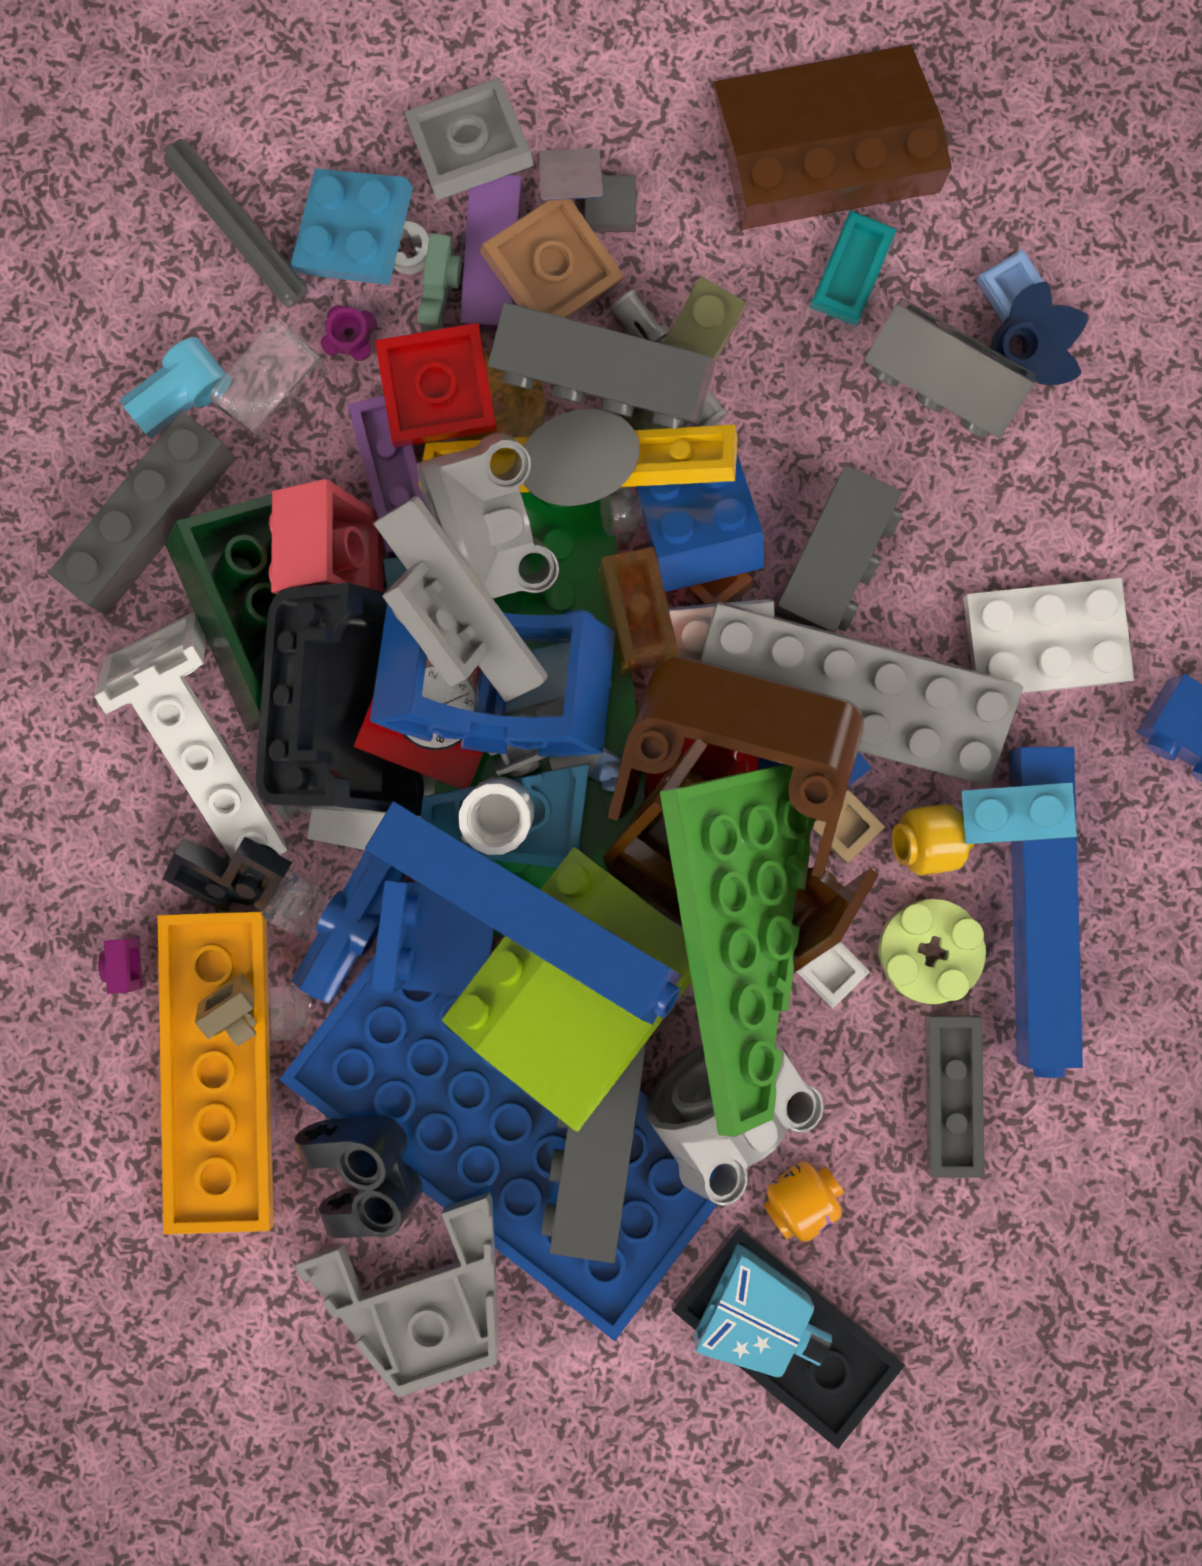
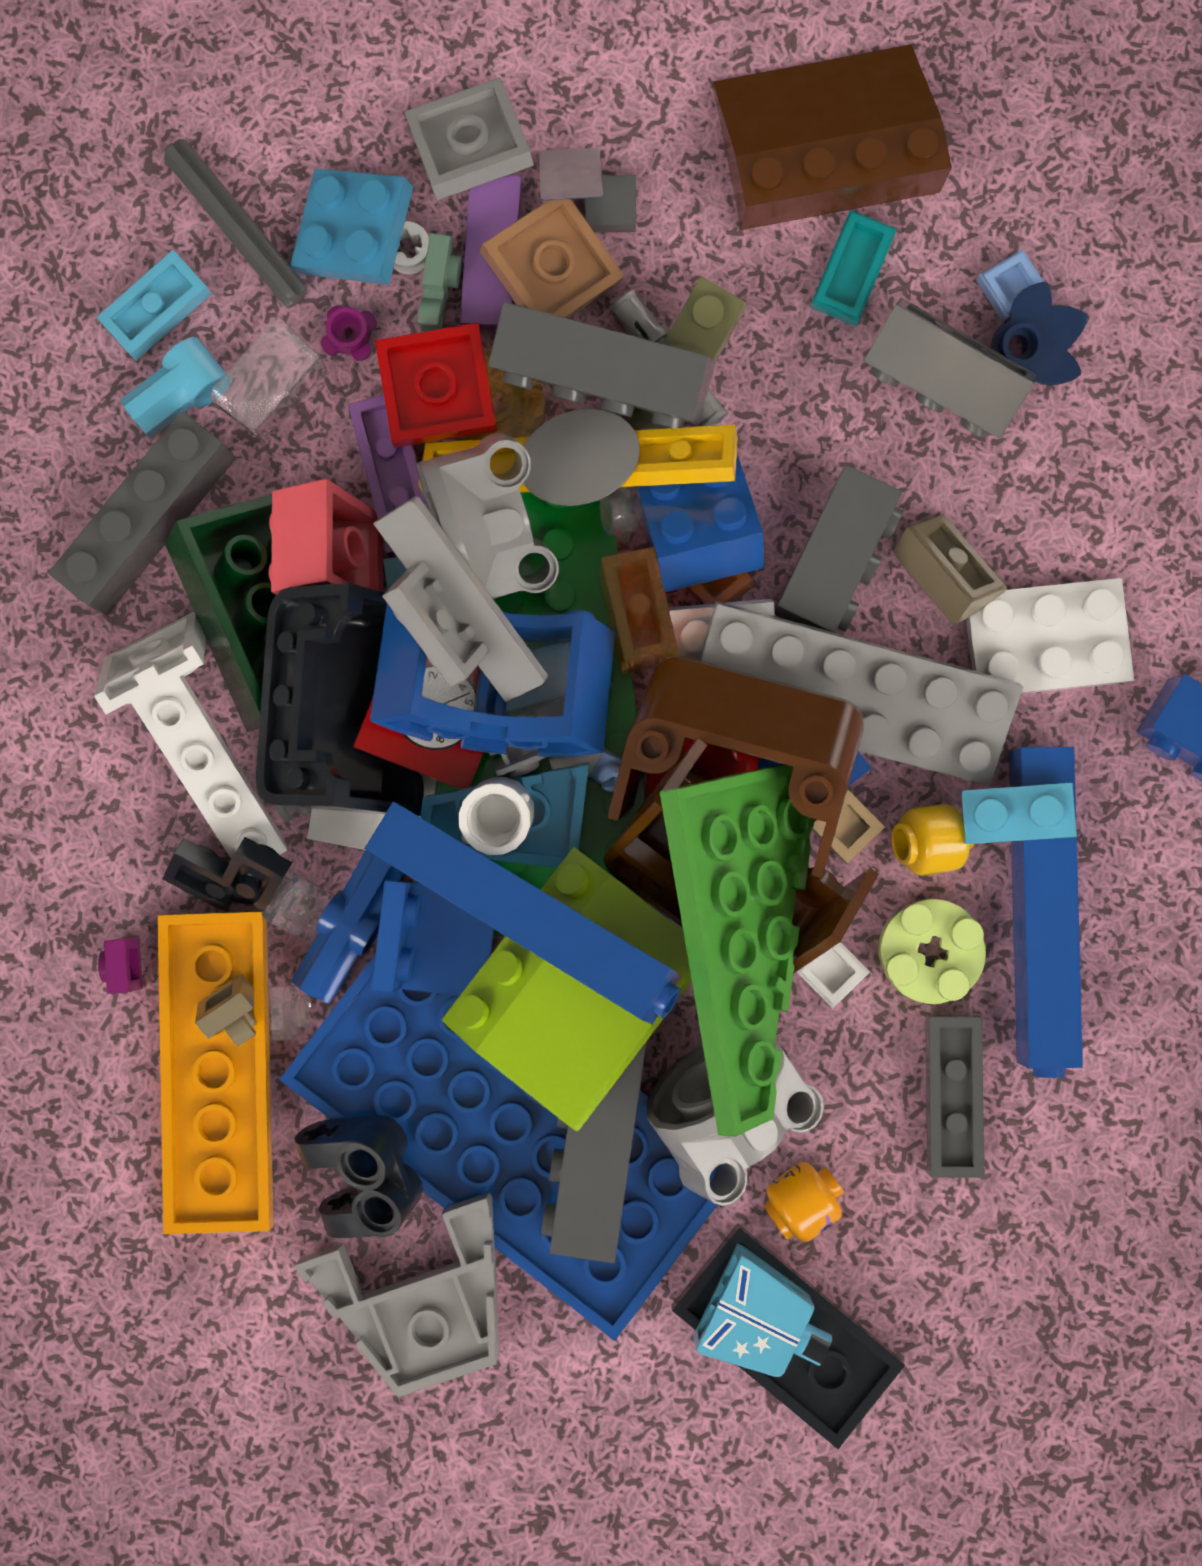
none -> medium azure plate [96,250,212,361]
none -> dark tan slope [893,514,1007,625]

